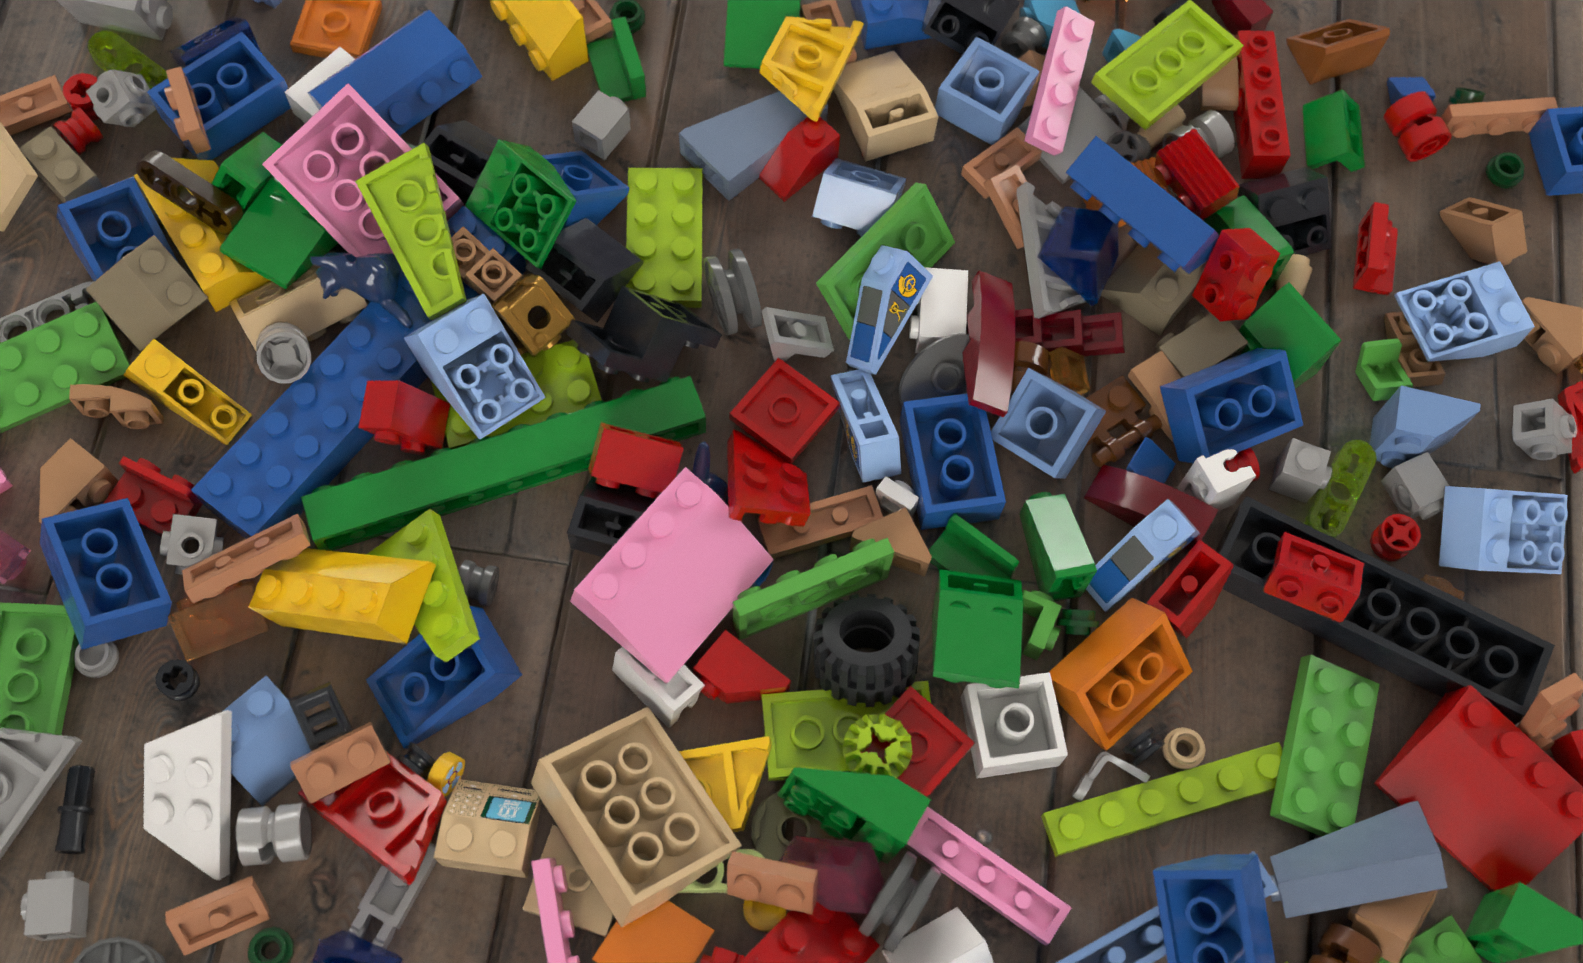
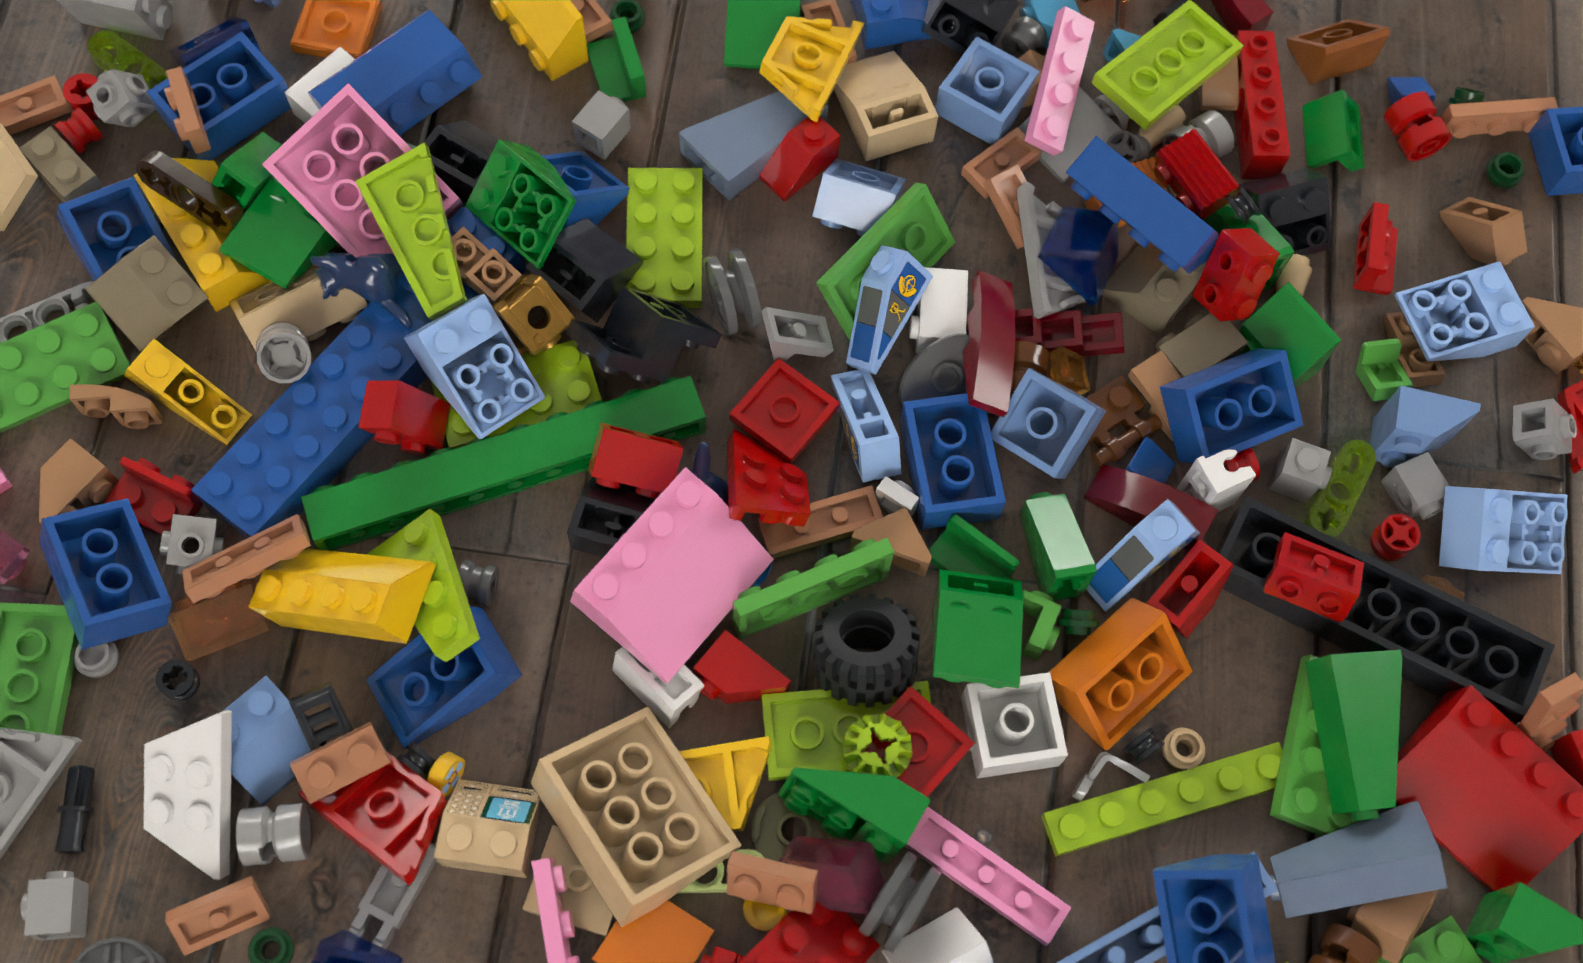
none -> black bush [1226,186,1262,225]
none -> green slope [1305,650,1402,821]

